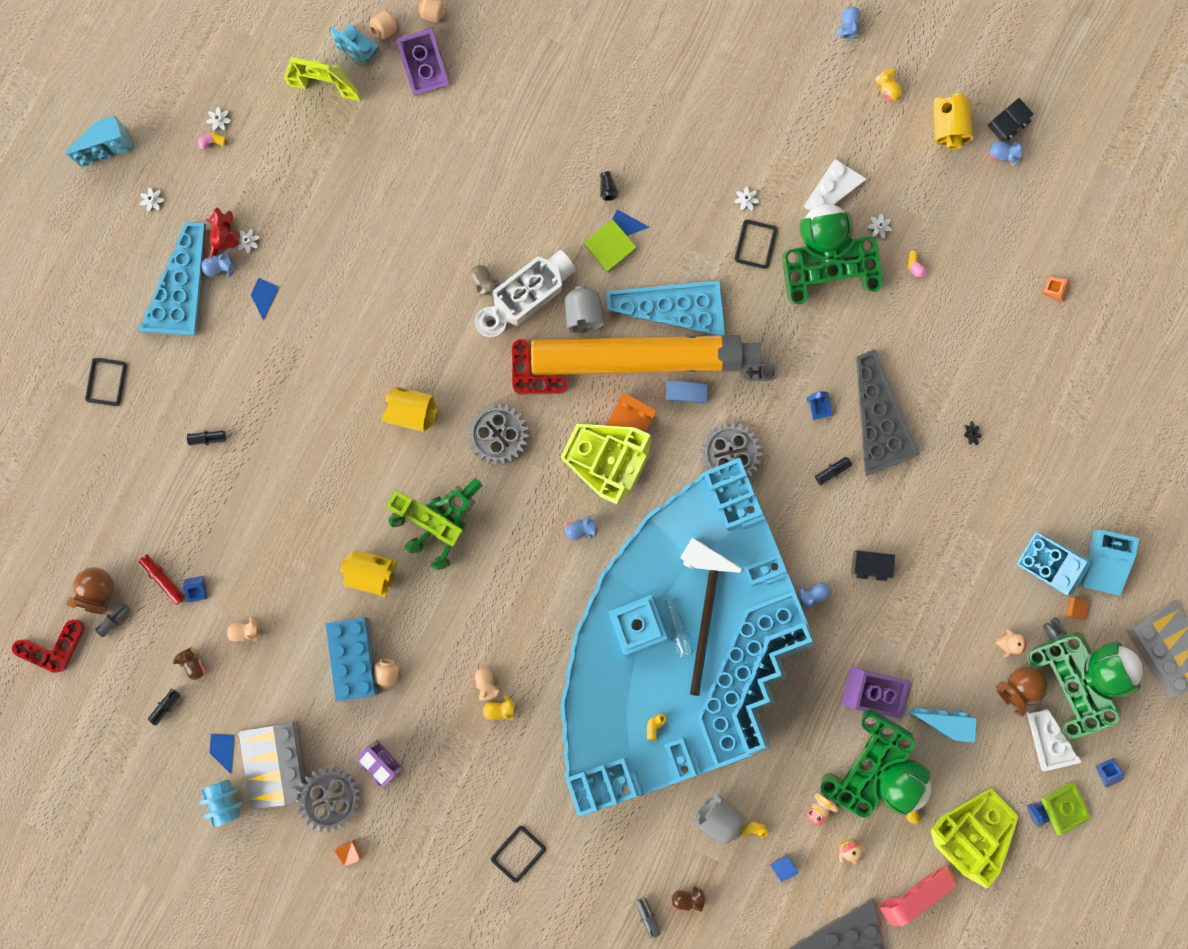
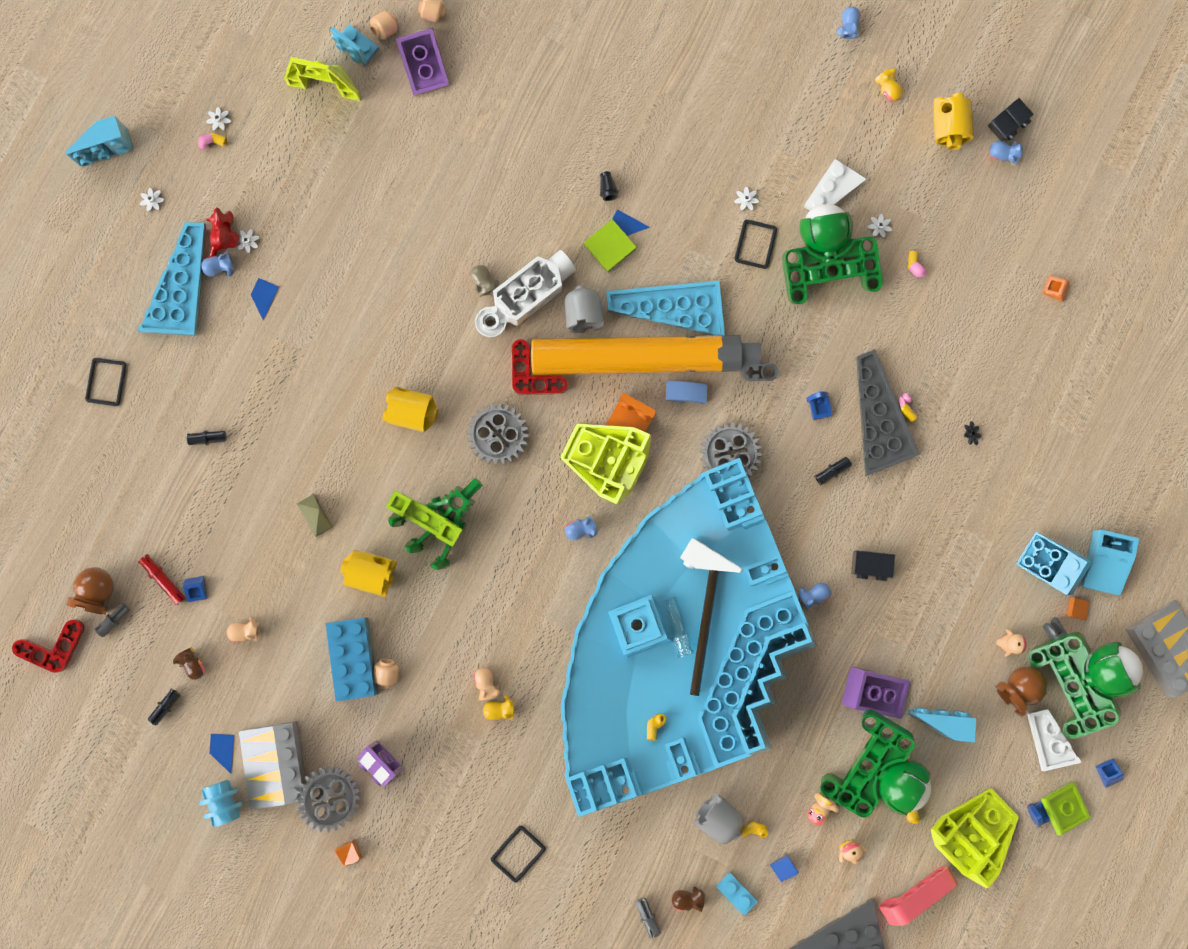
none -> olive slope [297,494,333,537]
none -> medium azure plate [716,872,758,916]
none -> arm [899,393,918,422]

